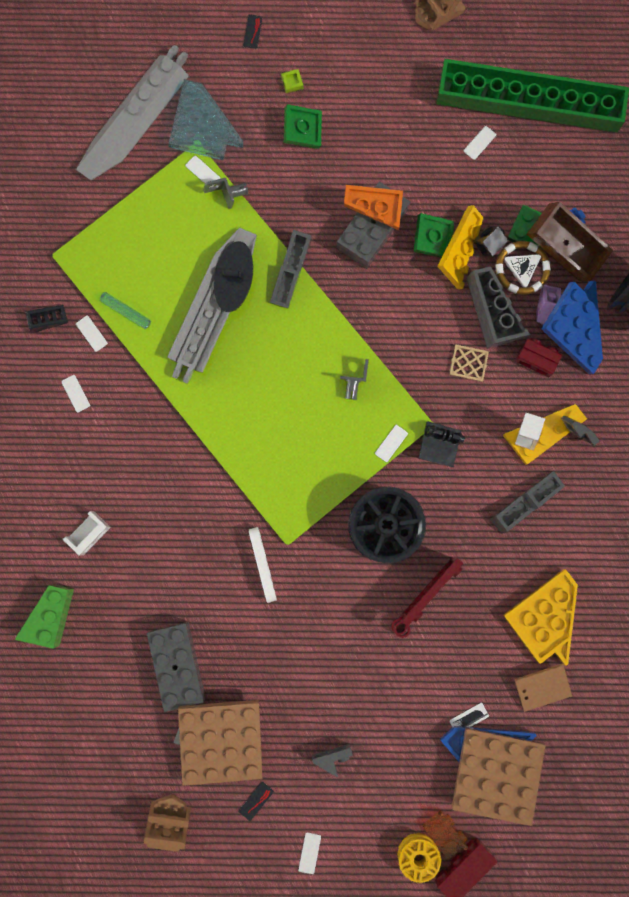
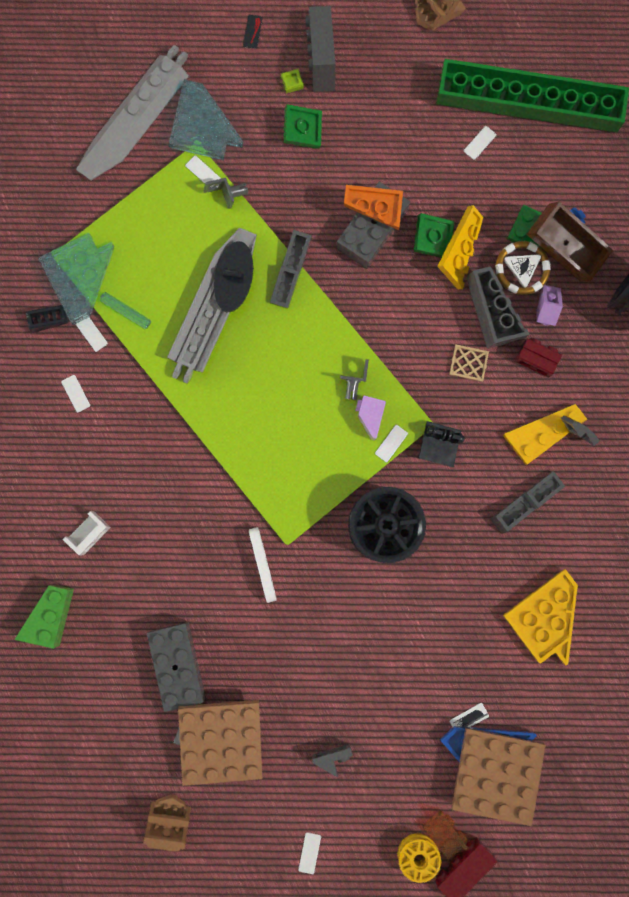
black sticker [239,782,274,821] -> none
dark red hinge [391,557,464,638] -> none
brick [473,226,508,256] -> none
medium nougat container [514,664,572,712] -> none
white panel [515,413,545,450] -> none
blue wing [541,281,603,374] -> none
none -> clear light blue wing [38,233,114,325]
none -> dark grey wedge [306,6,335,92]
none -> lavender slope [355,395,386,441]

